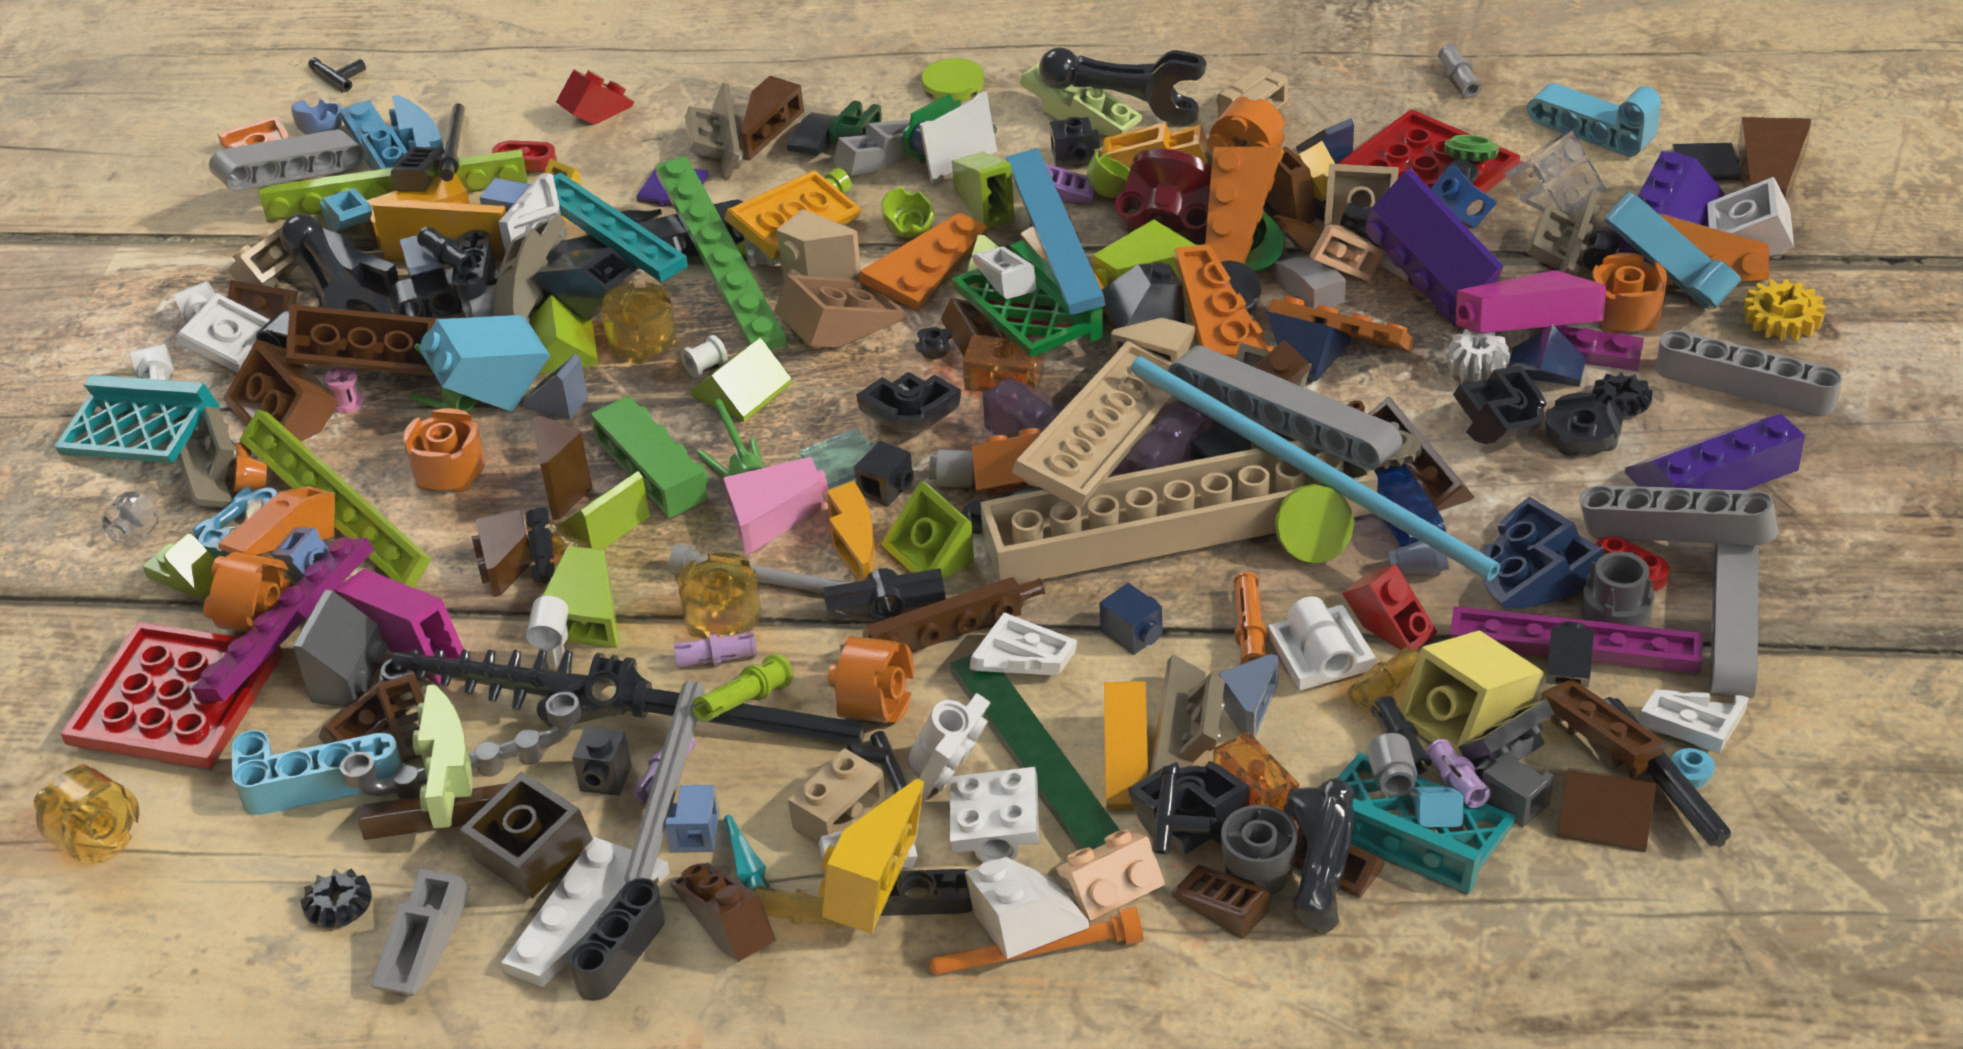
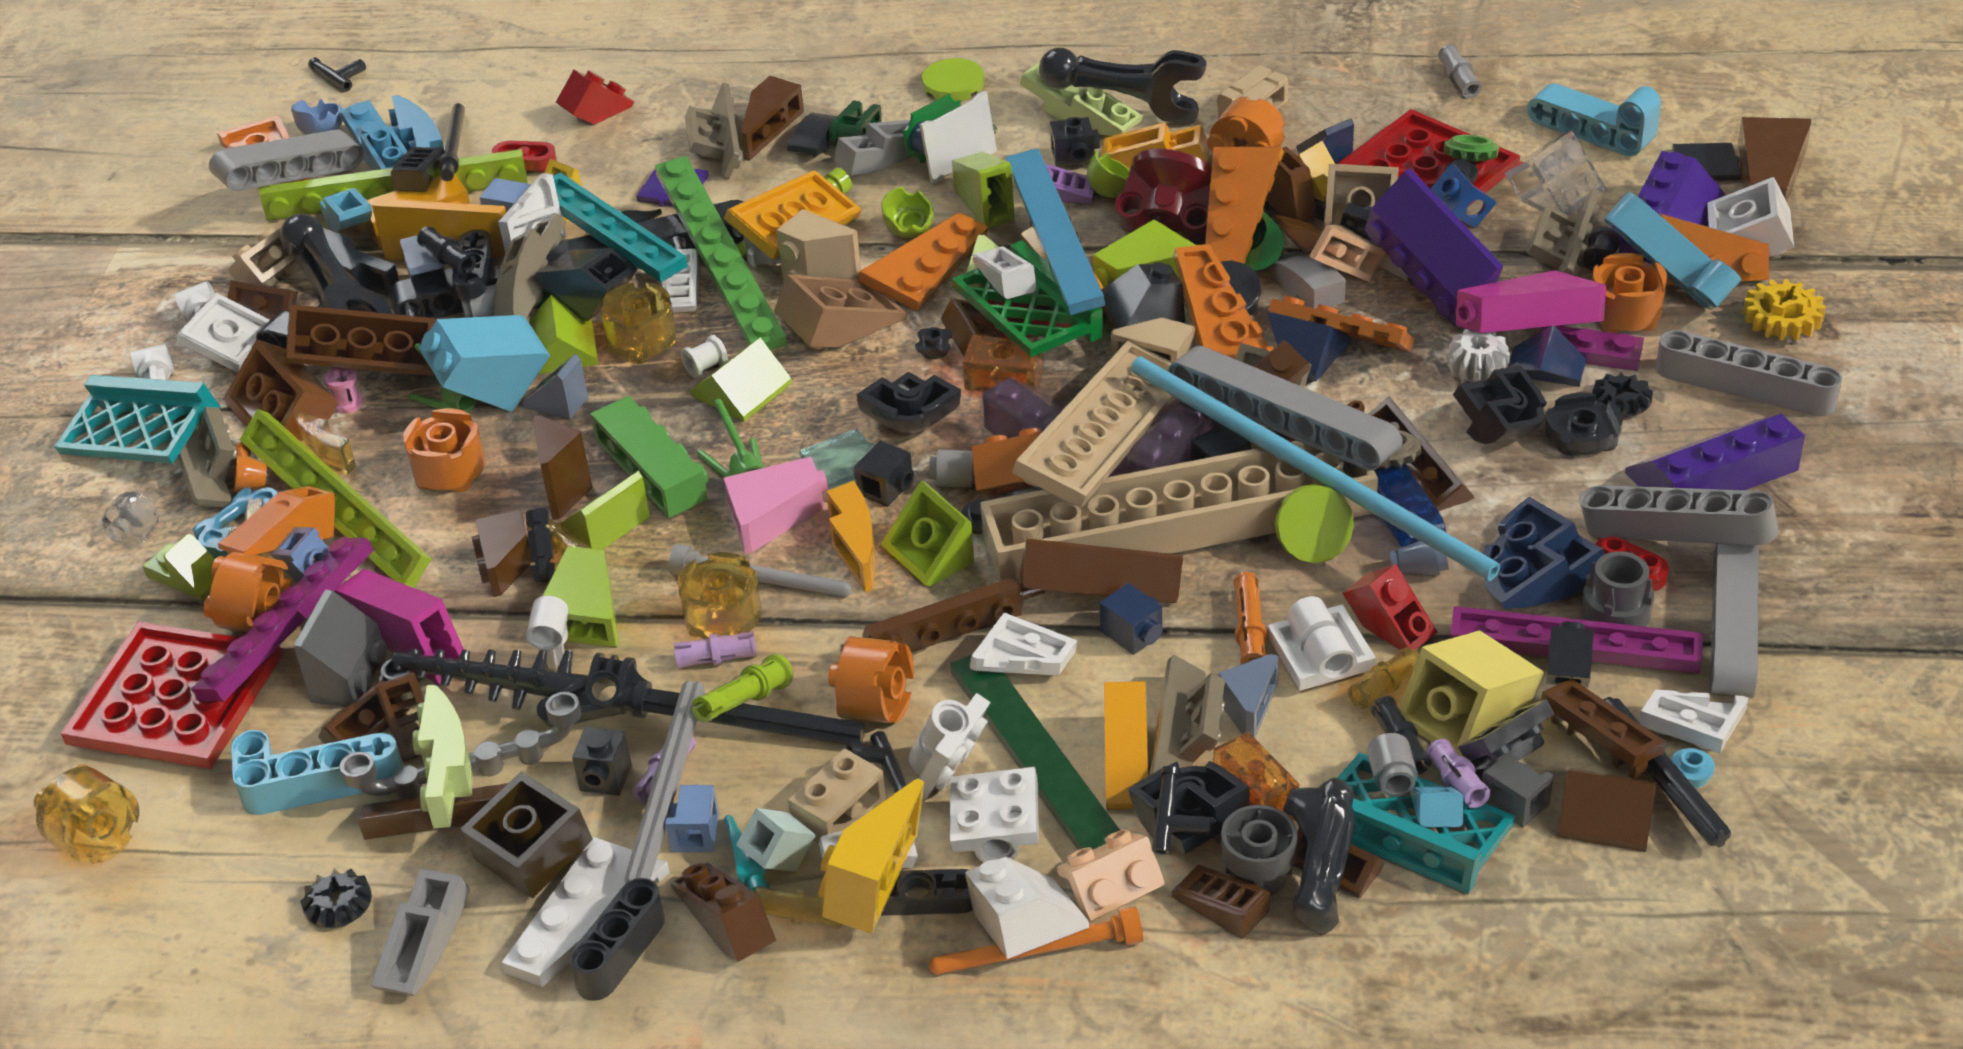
black piece [823,568,946,621] -> none
none -> clear yellow slope [294,412,356,475]
none -> white slope [661,249,701,313]
none -> light aqua brick [736,808,816,872]
none -> reddish brown slope [1020,538,1183,603]

